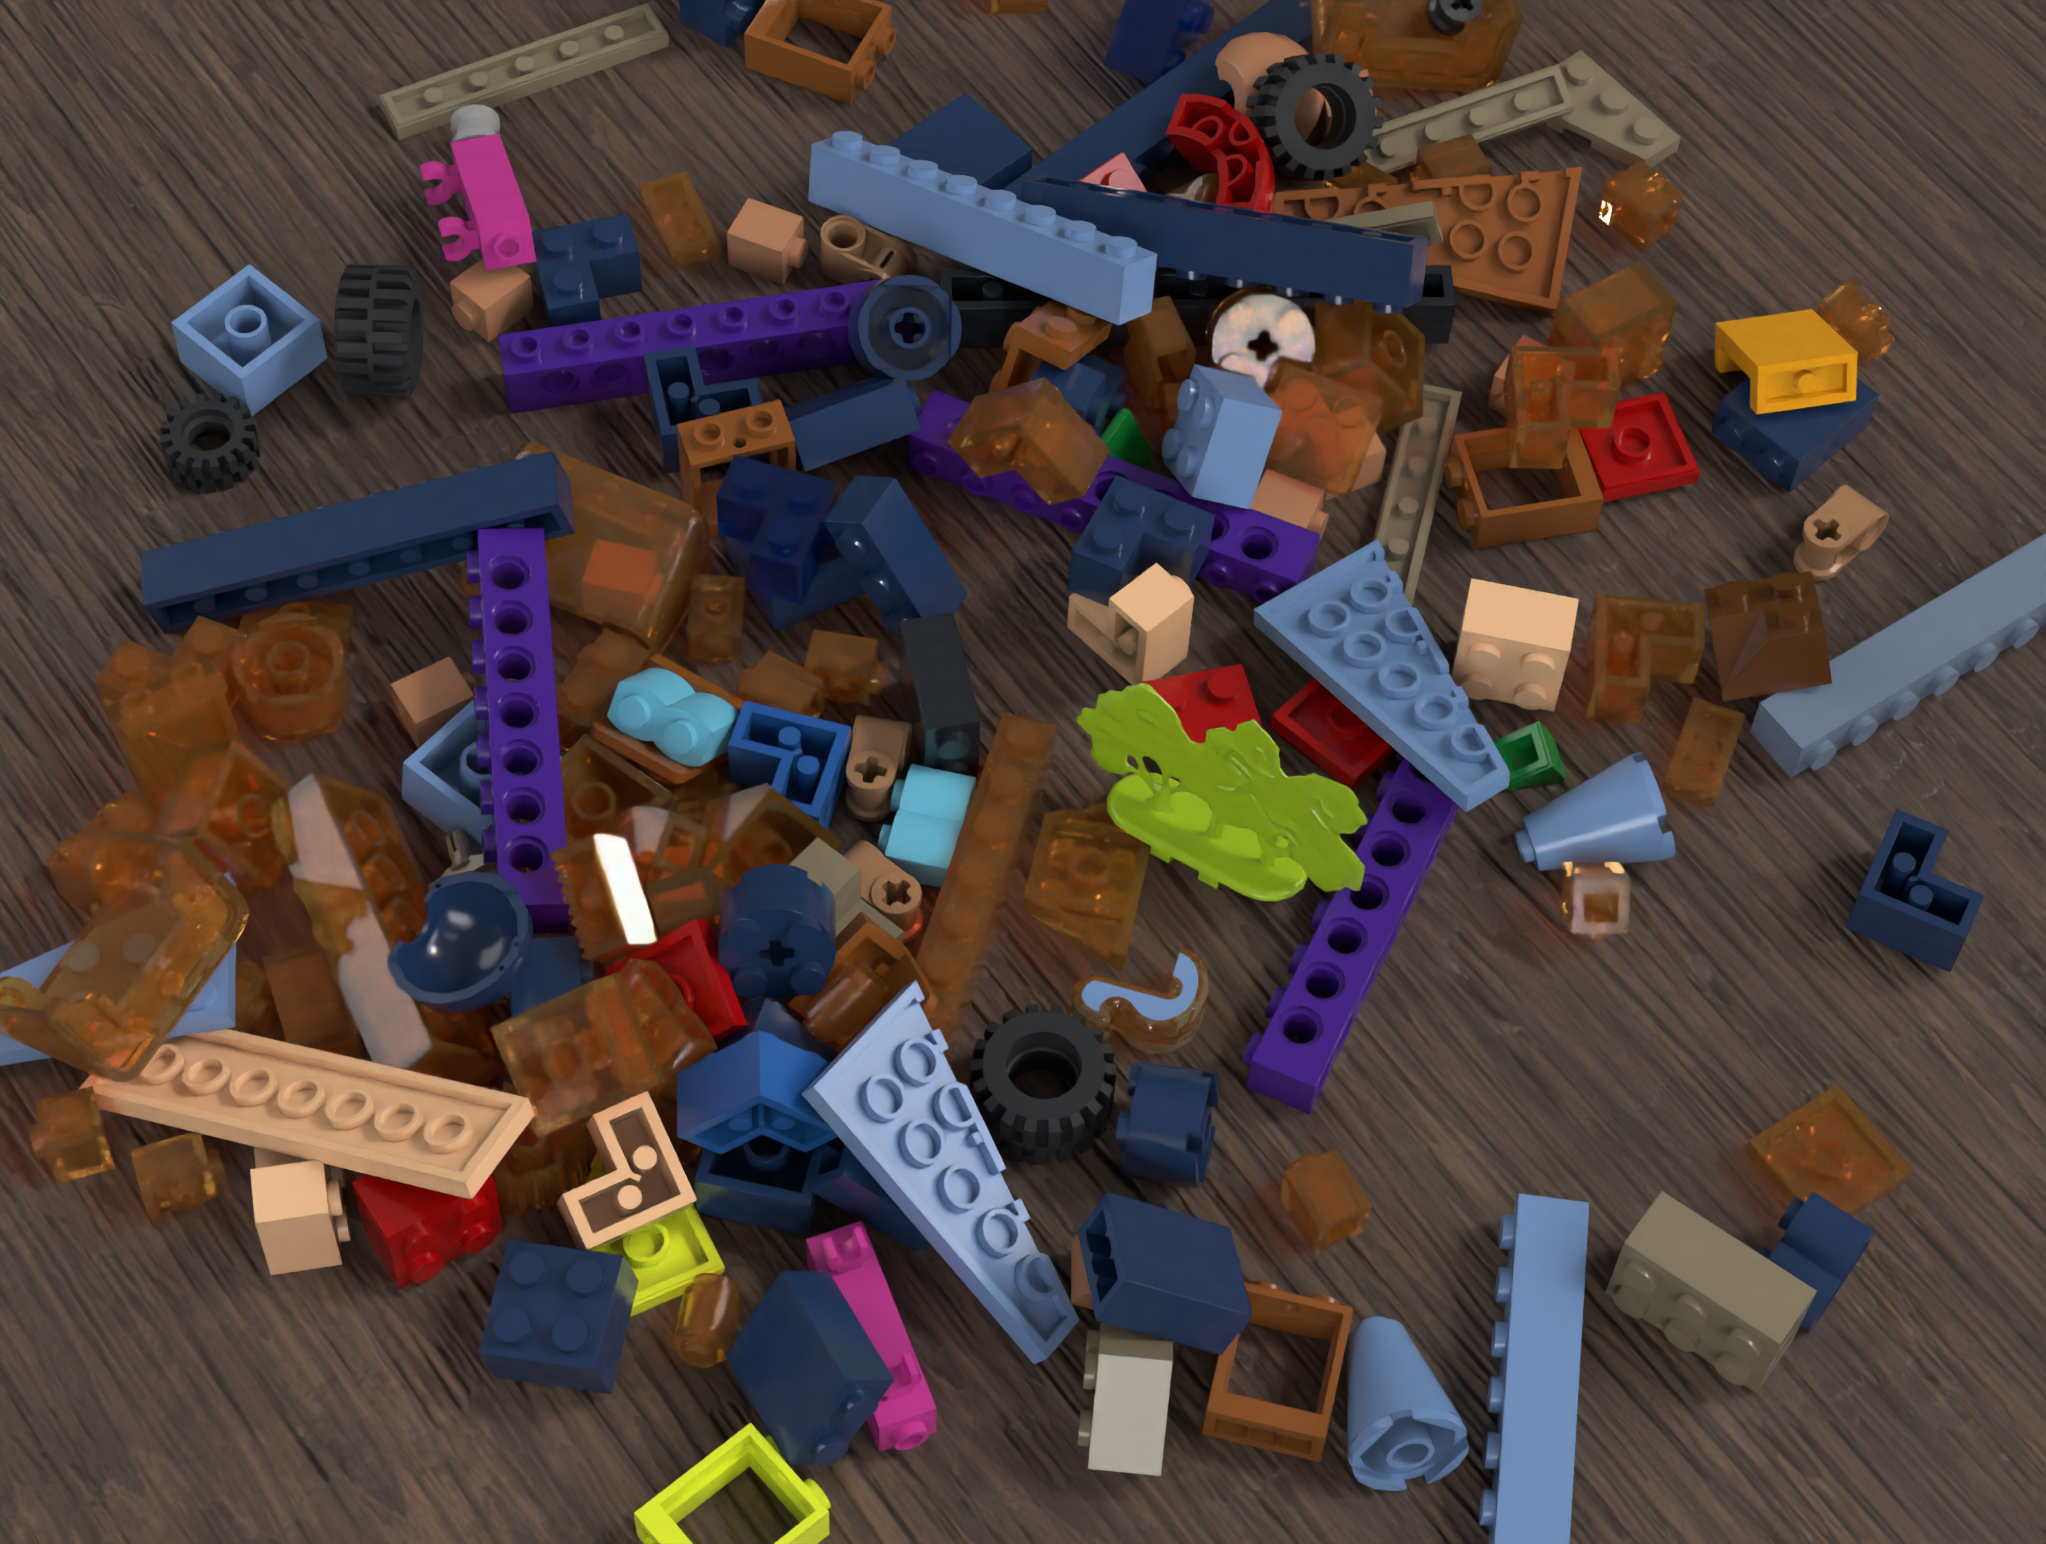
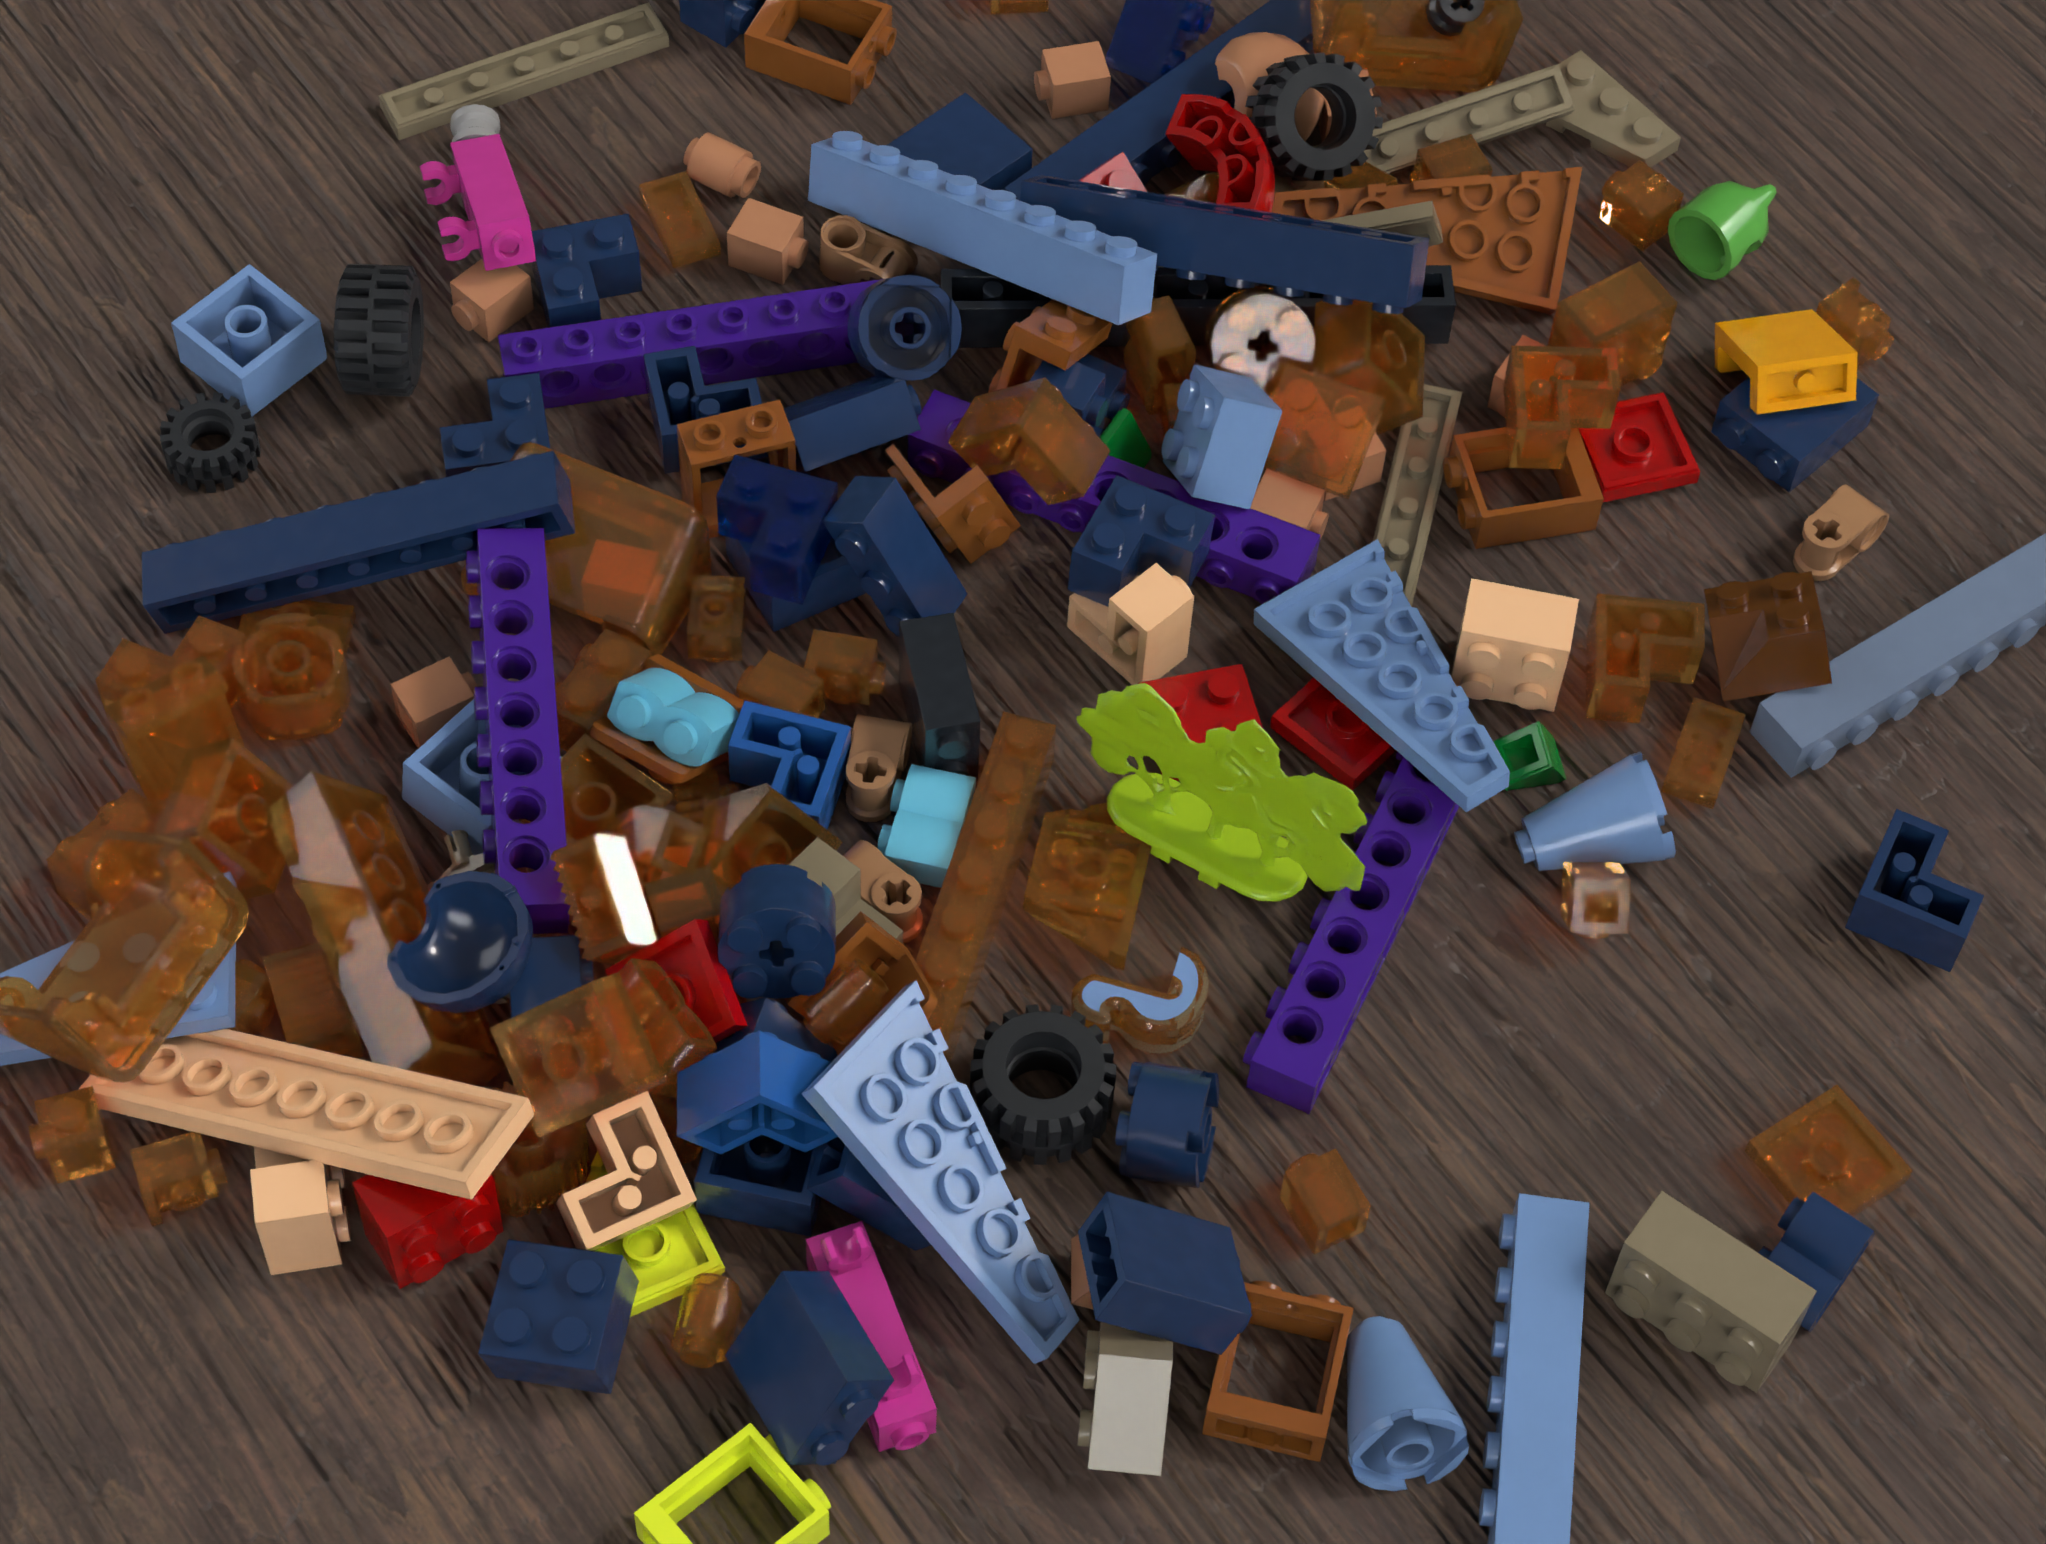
none -> dark blue brick [440,373,551,477]
none -> nougat brick [683,132,761,198]
none -> dark orange bracket [885,444,1021,564]
none -> nougat brick [1034,41,1111,119]
none -> bright green piece [1668,181,1777,280]

